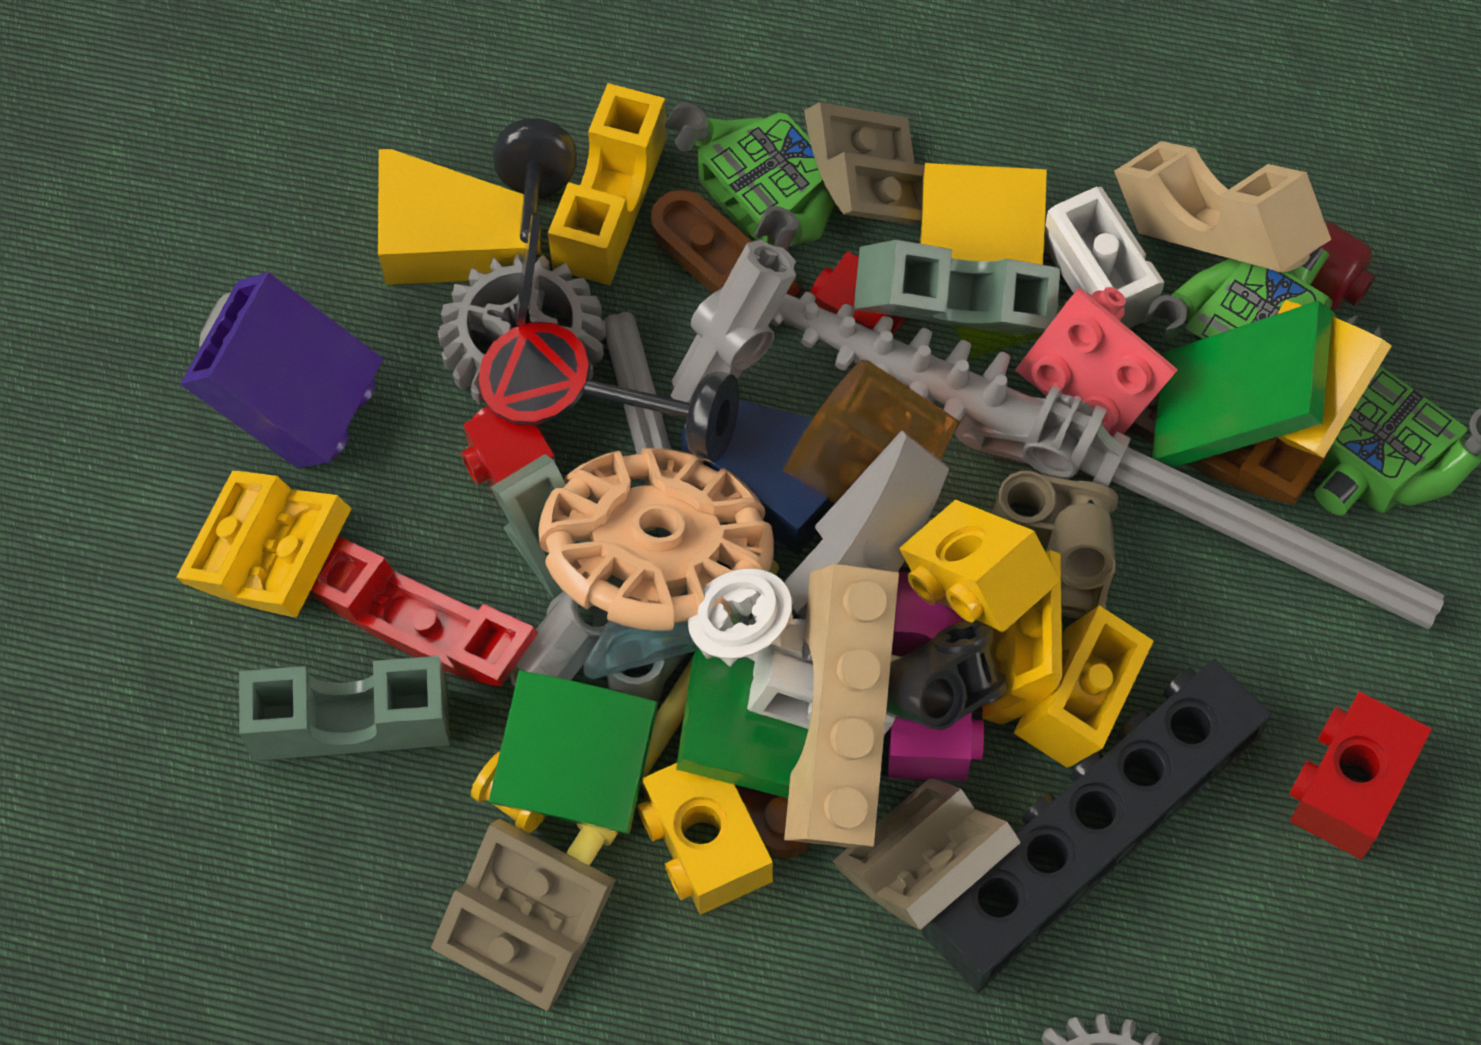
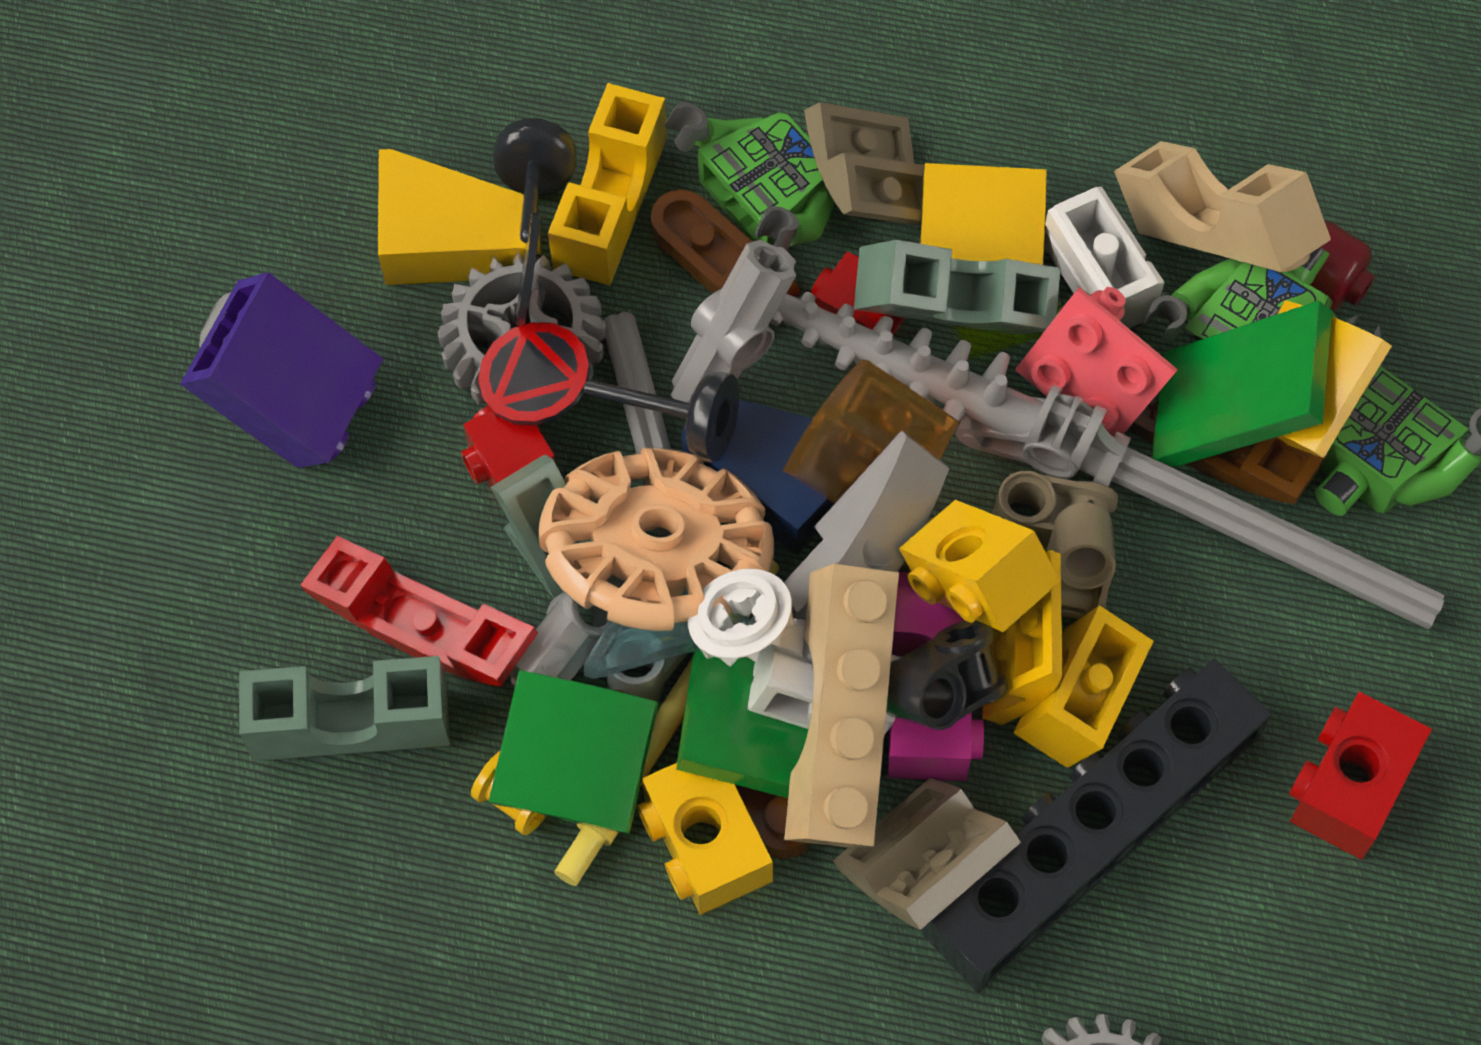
yellow slope [176,470,352,618] -> none
dark tan slope [431,818,616,1012] -> none

